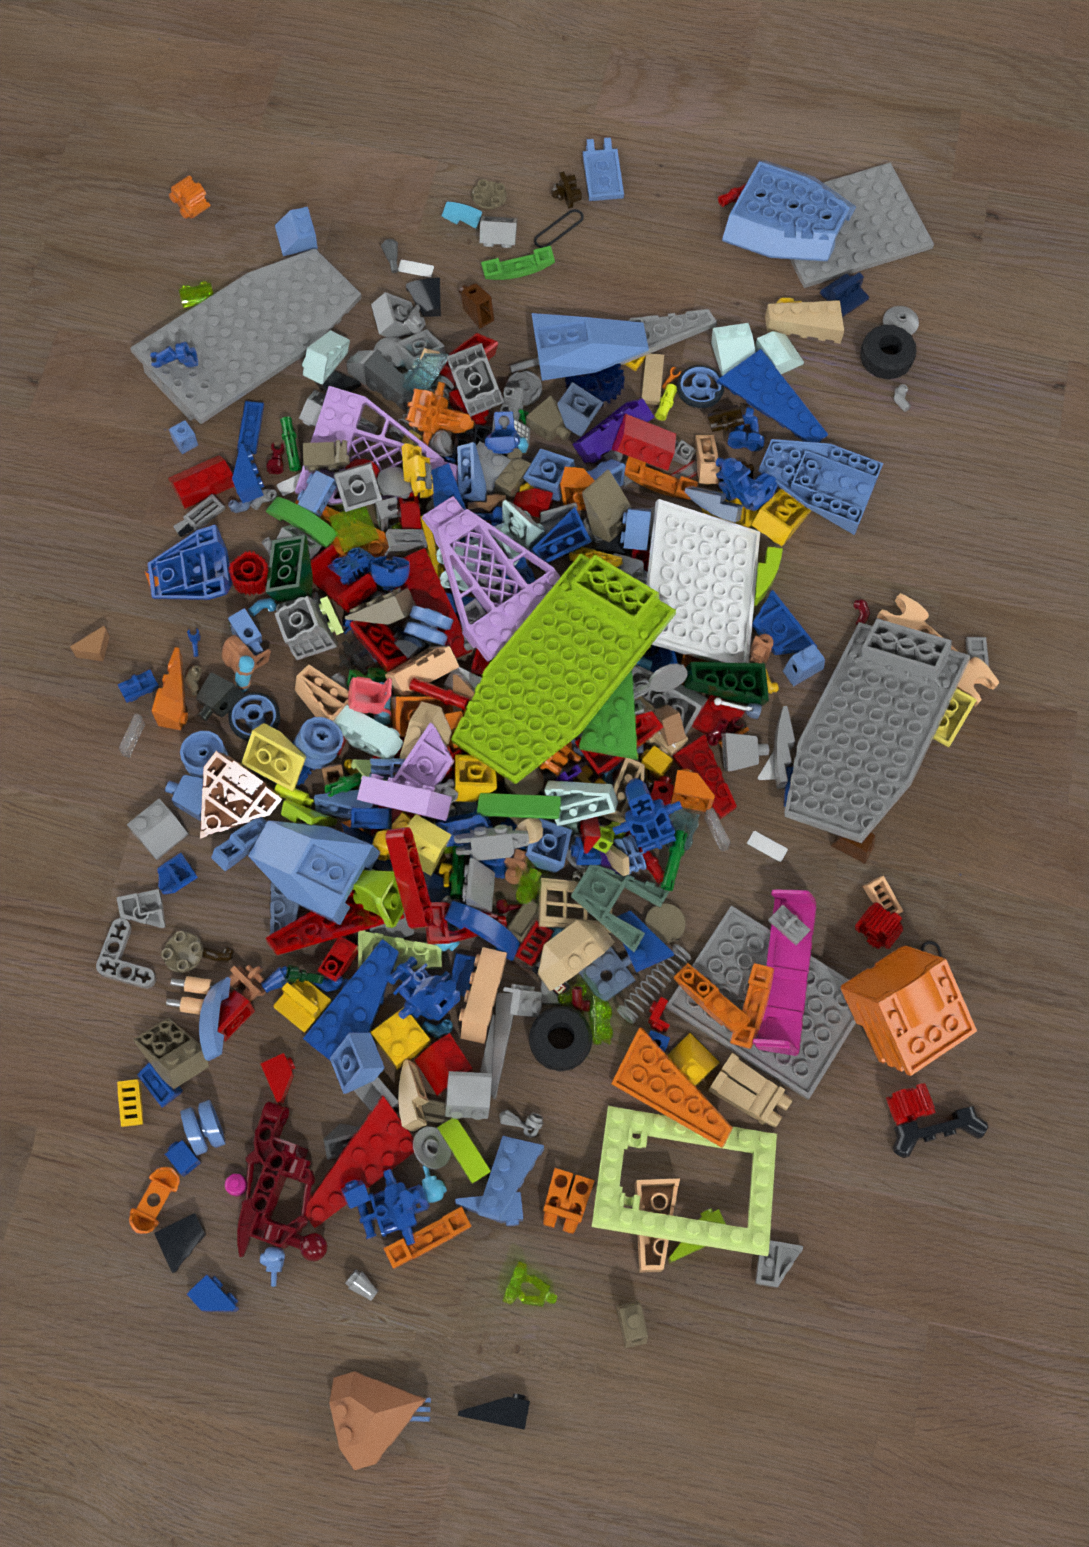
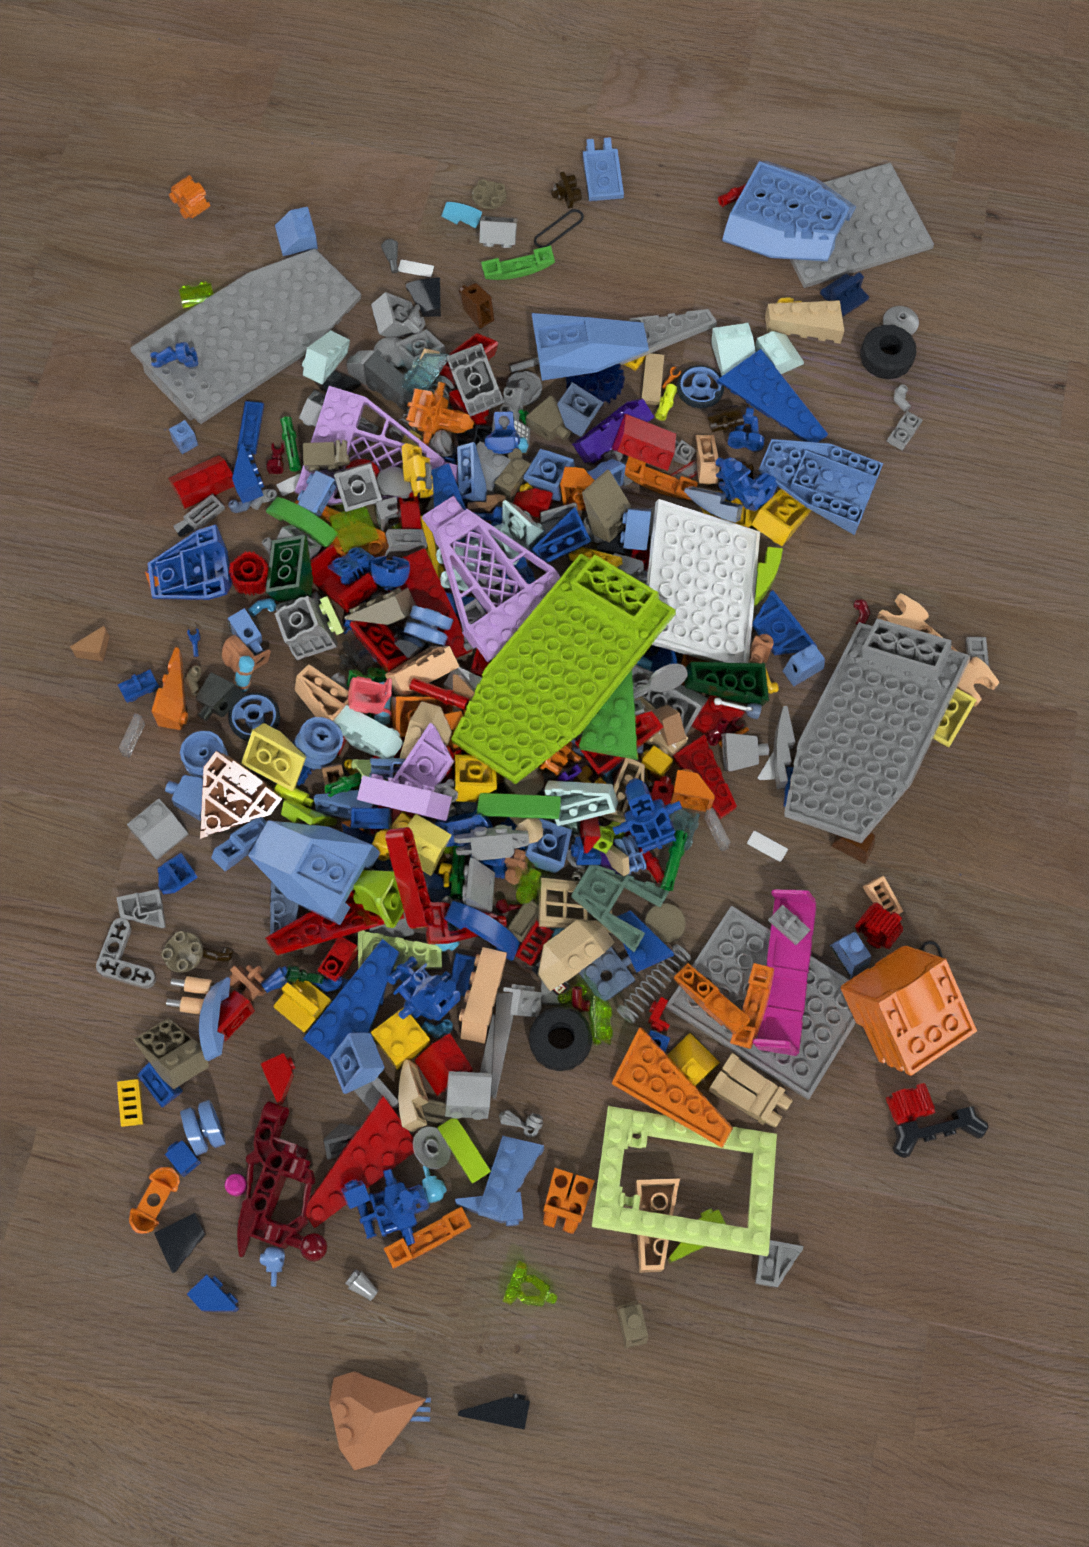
none -> medium blue torso [829,932,871,978]
none -> light grey slope [887,411,923,451]

